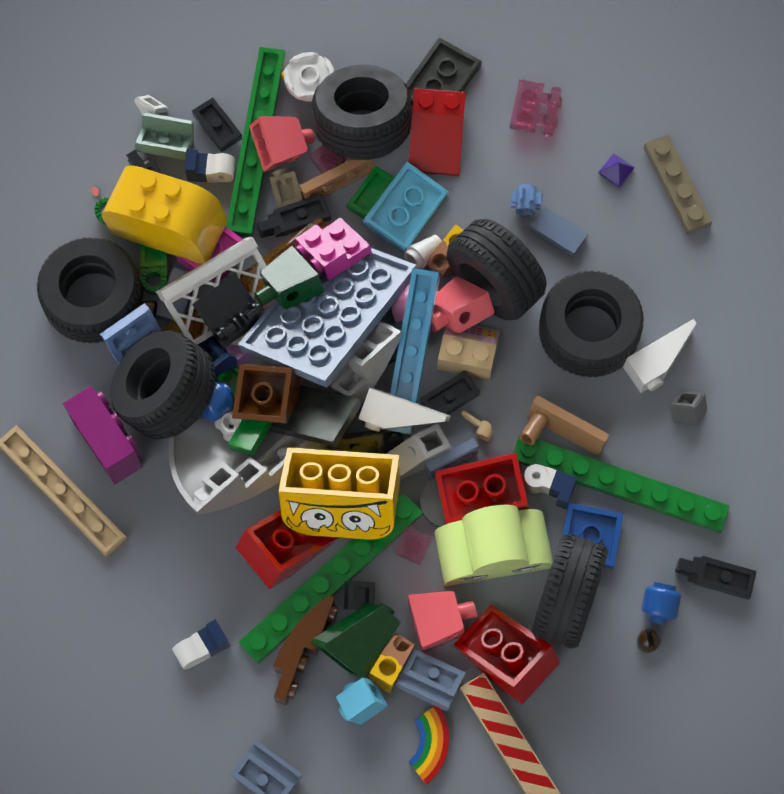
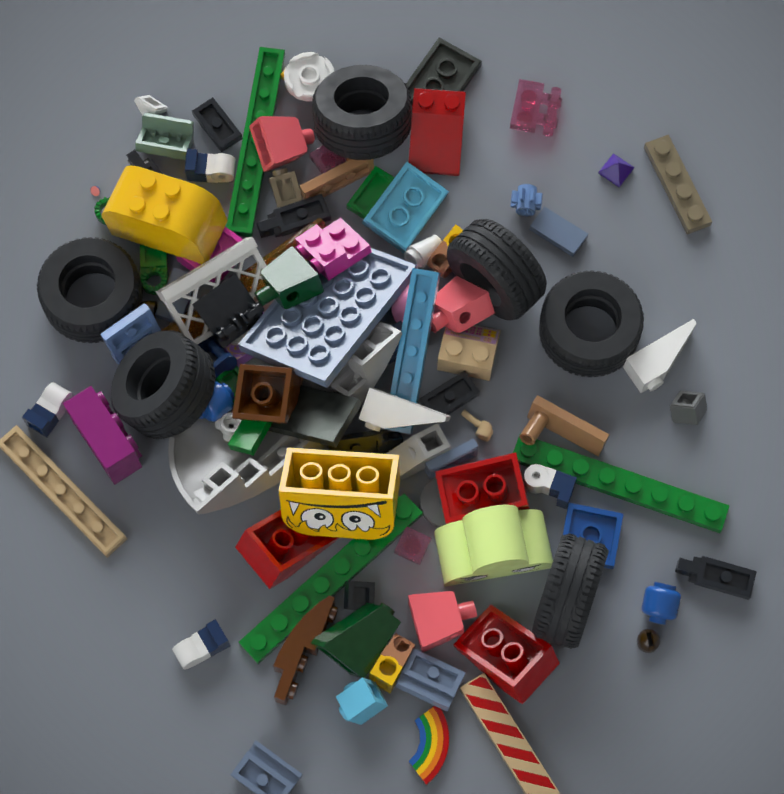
none -> leg [22,382,73,438]

